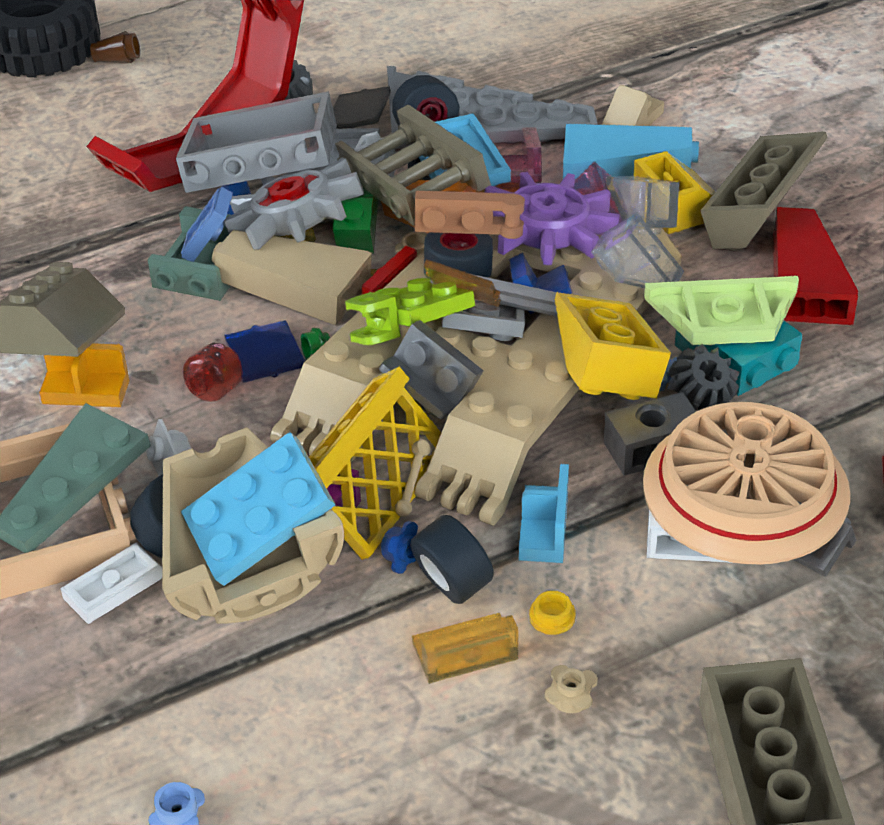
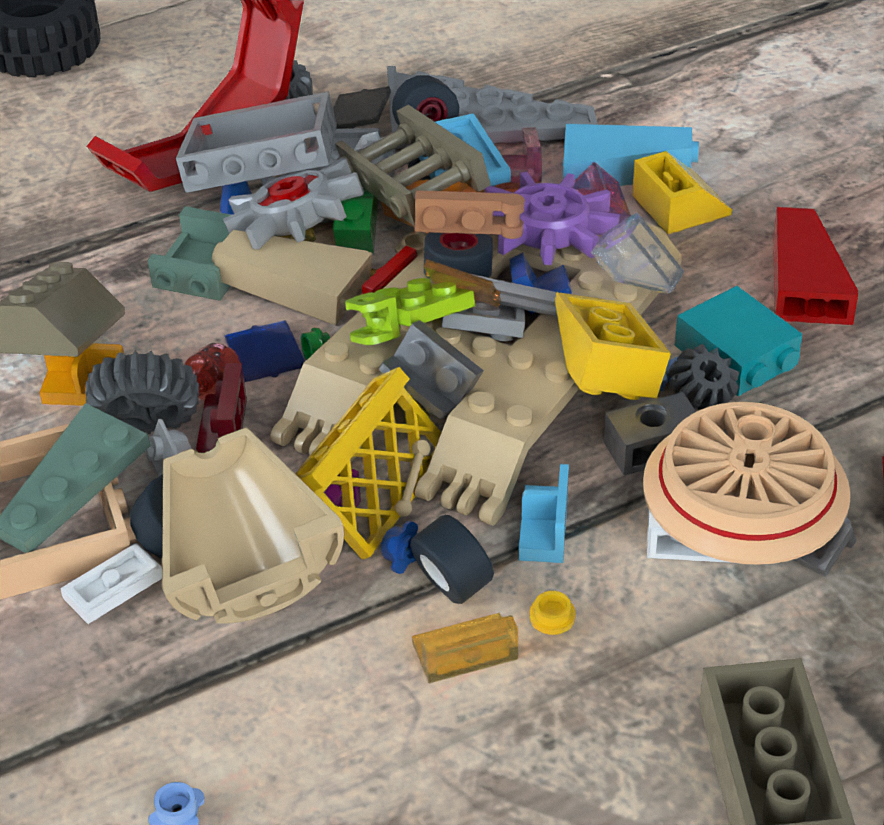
reddish brown cone [90,31,140,63] -> none
medium blue plate [181,187,233,262] -> none
medium azure plate [181,432,336,586] -> none
tan plate [545,665,598,713] -> none
tan slope [602,85,664,126] -> none
clear slope [606,176,679,235] -> none
yellowish green wing [644,276,799,345] -> none
dark tan slope [701,132,827,251] -> none
none -> dark grey gear [85,350,199,434]
none -> dark red bracket [196,363,247,453]

